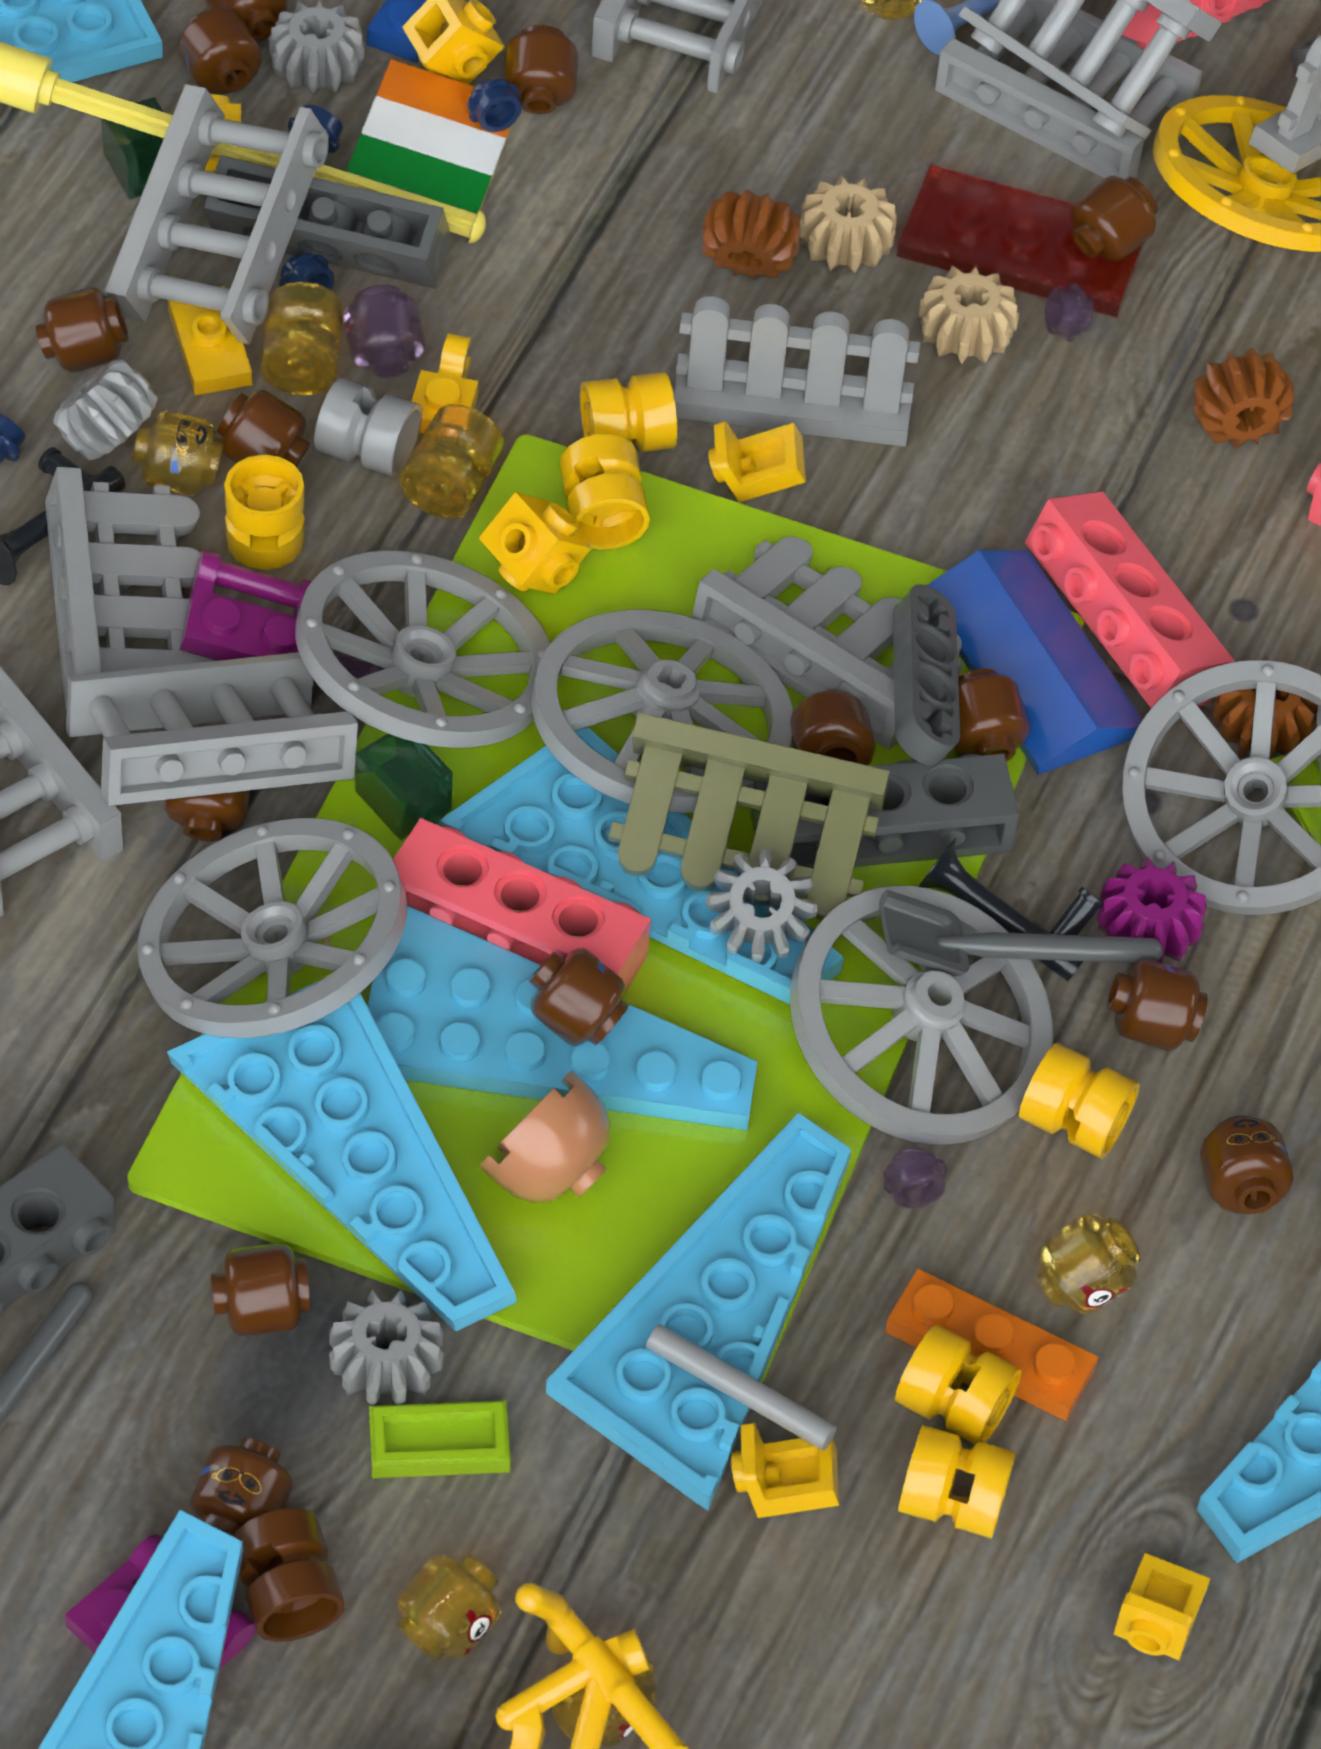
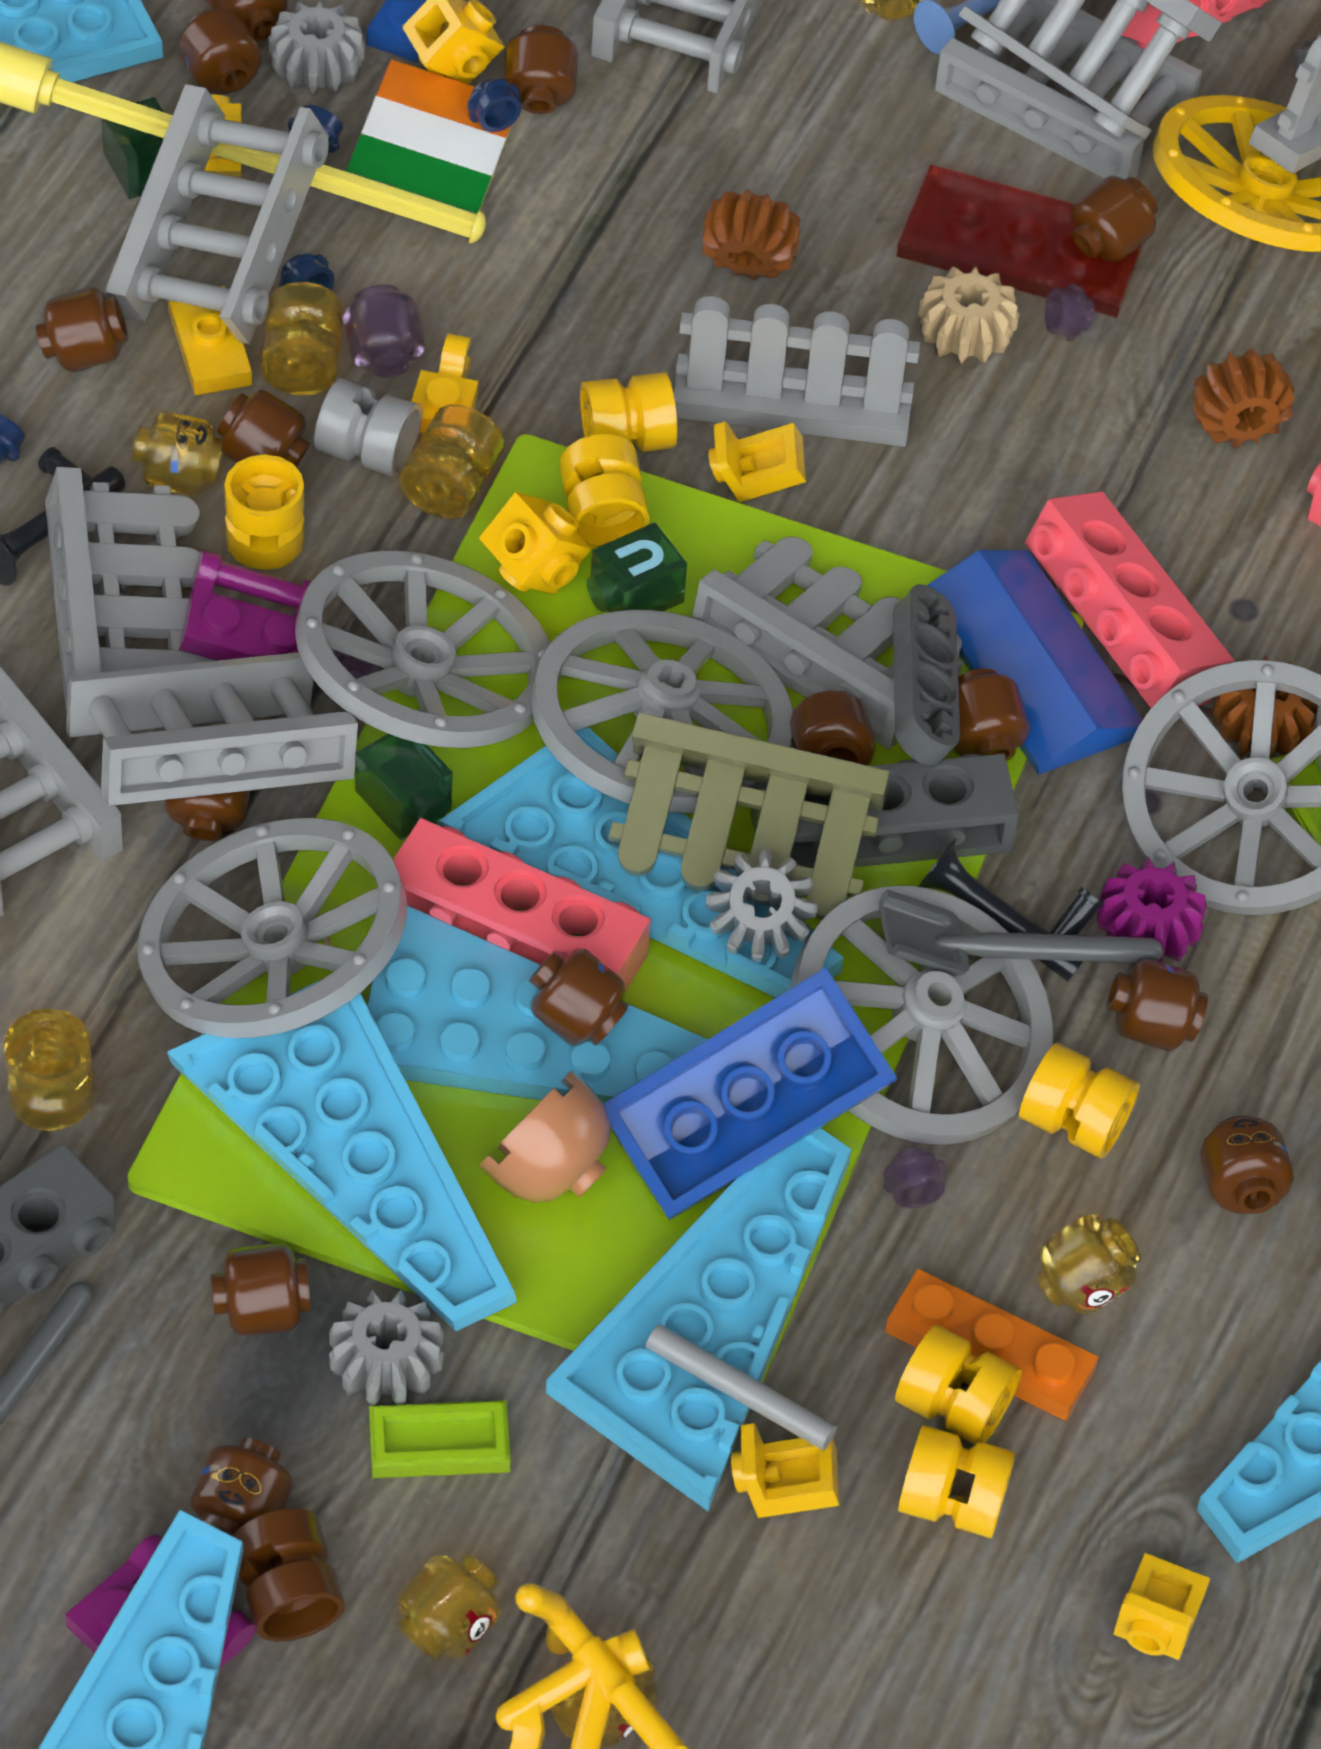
light grey gear [53,359,158,460] -> none
dark grey brick [203,156,452,288] -> none
tan gear [799,175,897,274] -> none
none -> clear yellow wheel [3,1008,94,1131]
none -> clear green brick [587,522,687,613]
none -> blue slope [604,967,897,1221]

